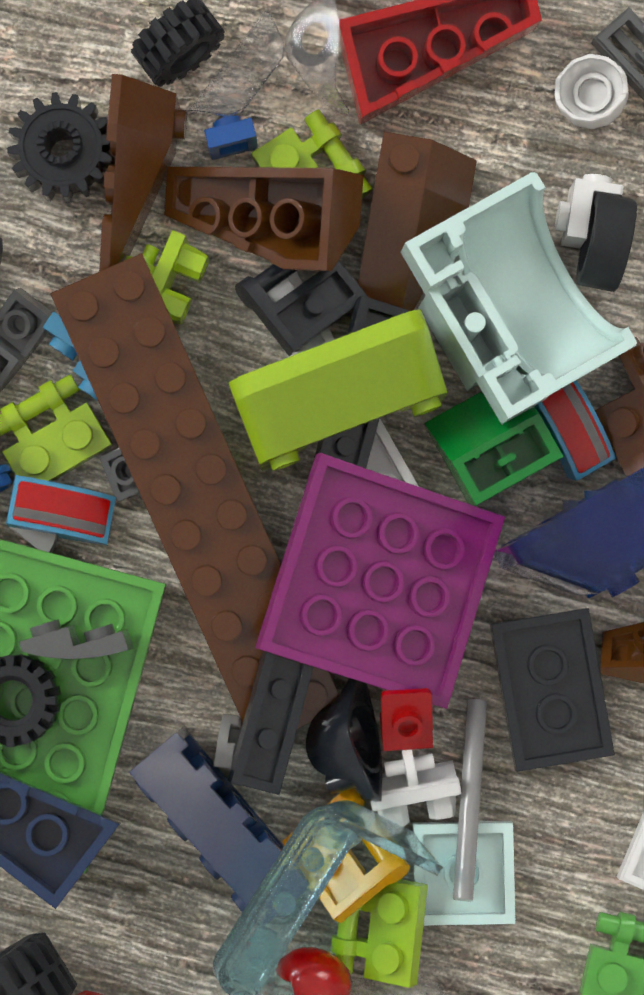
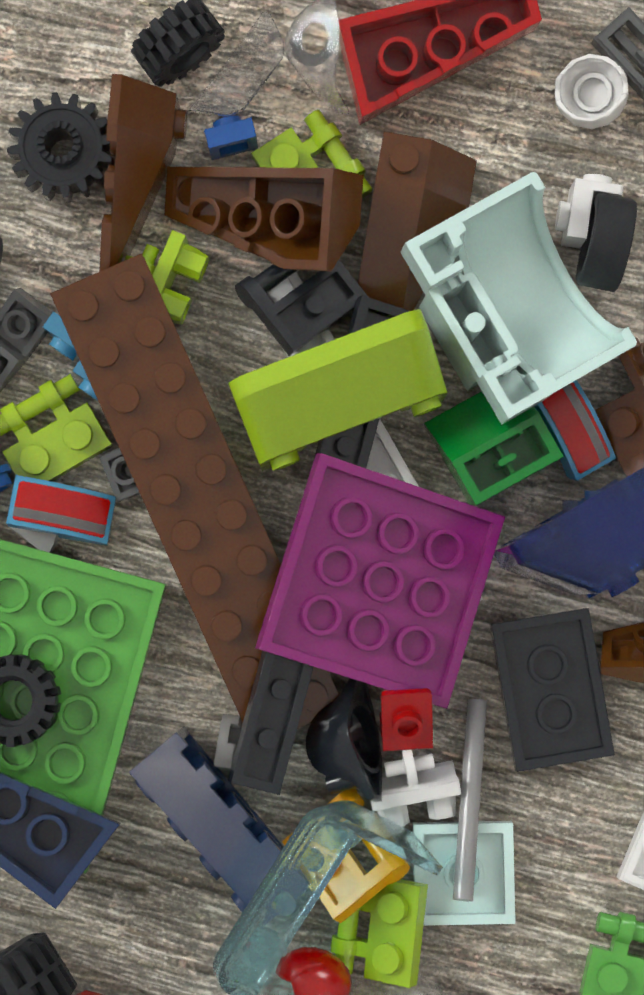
dark grey slope [19,619,133,659] -> none

